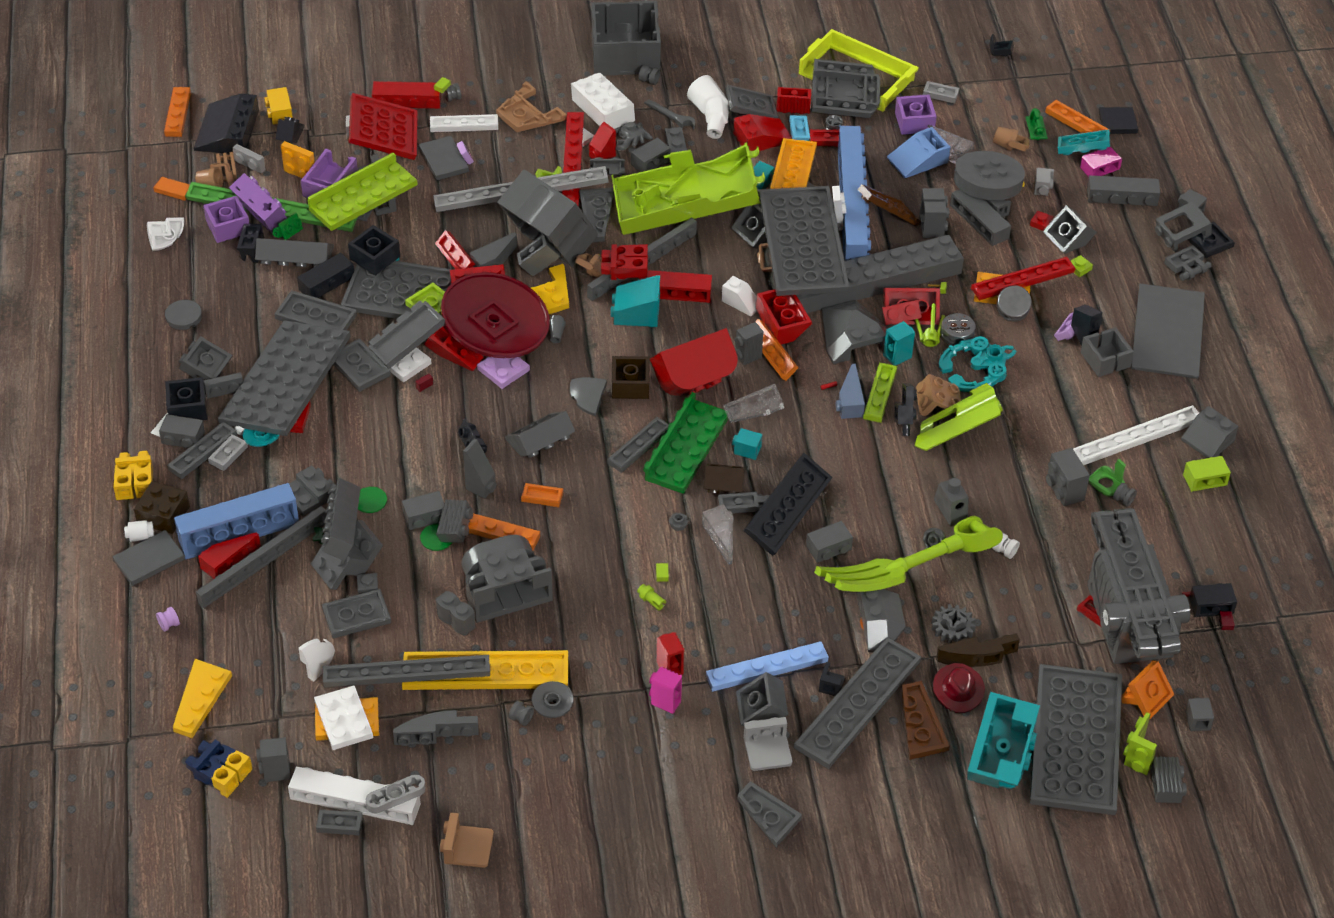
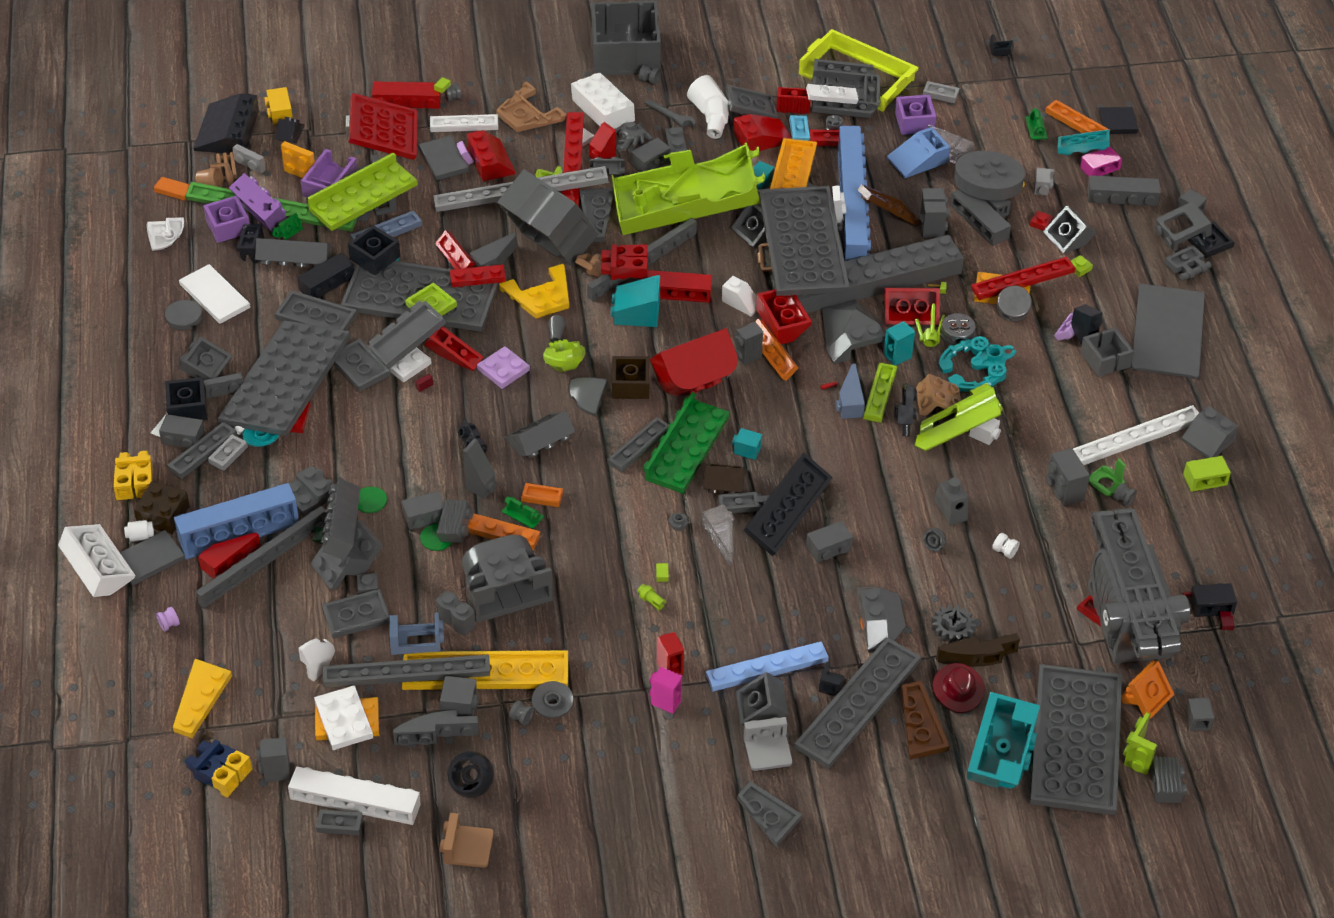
orange plate [164,87,191,137] -> none
light grey beam [366,775,425,813] -> none
dark red dish [440,272,550,359] -> none
dark grey brick [517,234,560,276] -> none
clear slope [723,384,785,423] -> none
lime piece [815,516,1003,592] -> none
red plate [882,300,922,325] -> none
medium nougat piece [992,126,1030,151] -> none
none -> white slope [58,524,136,597]
none -> white tile [179,264,250,324]
none -> sand blue plate [350,210,422,241]
none -> sand blue window [390,612,444,655]
none -> dark grey head [440,676,479,717]
none -> black wheel [447,751,494,798]
none -> red slope [467,130,516,182]
none -> green hinge [501,496,544,529]
none -> lime helmet [543,339,586,373]
none -> white plate [806,84,858,104]
none -> white brick [969,418,1001,445]

